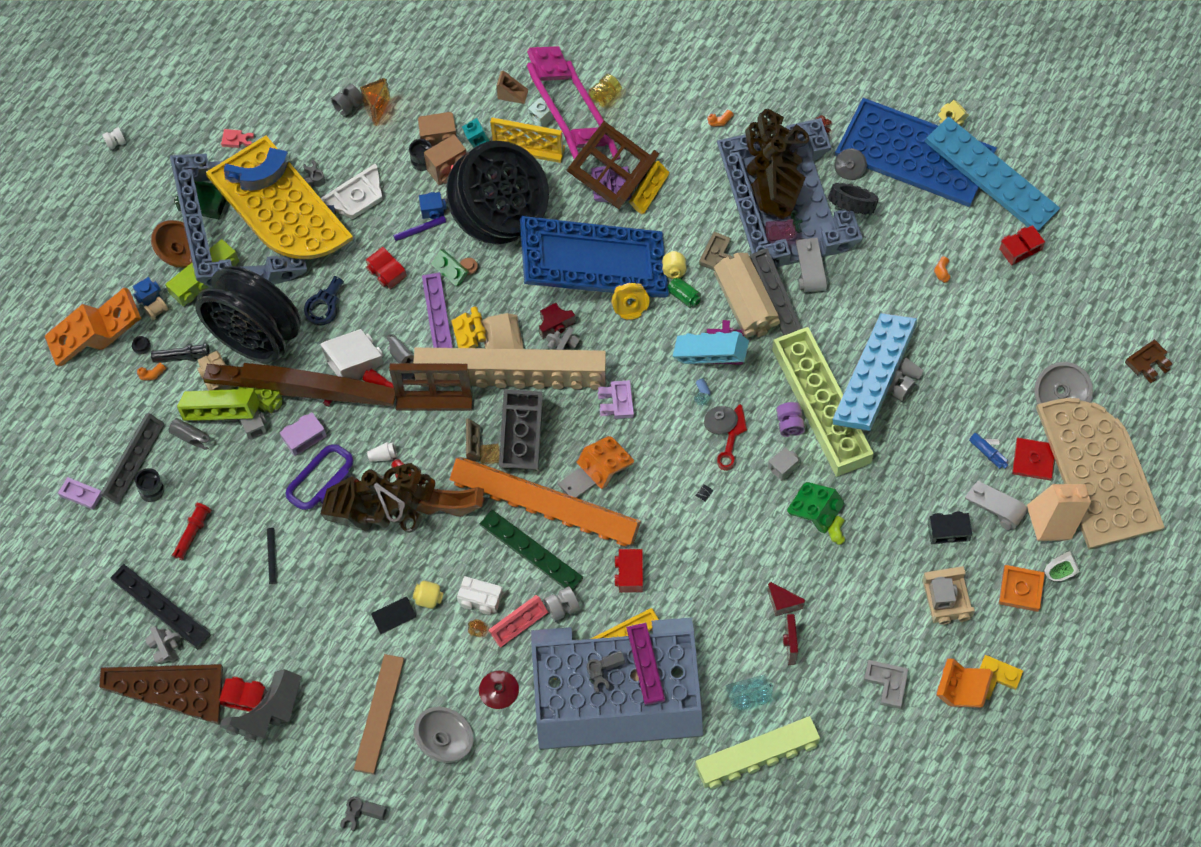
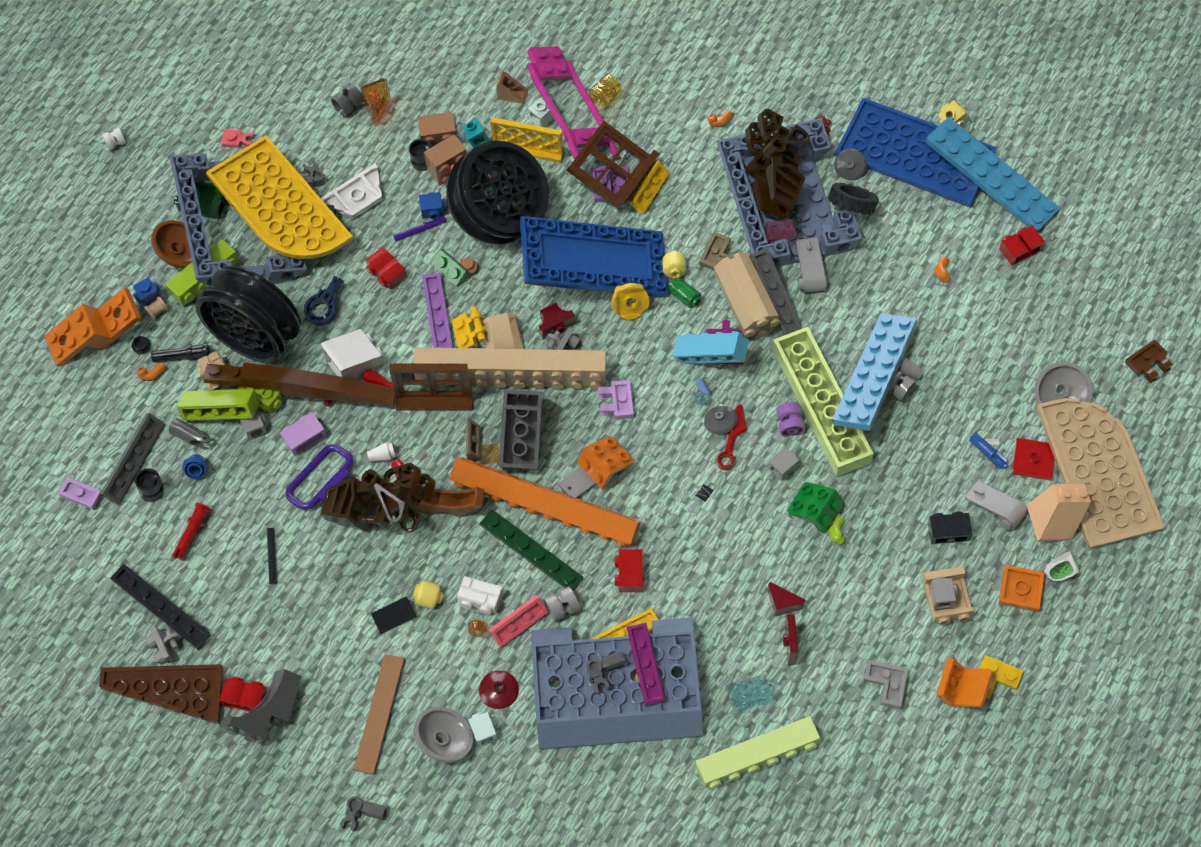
blue arch [224,147,289,191] -> none
dark grey piece [386,334,414,363] -> none
none -> blue cone [182,454,209,479]
none -> light aqua brick [468,712,497,747]

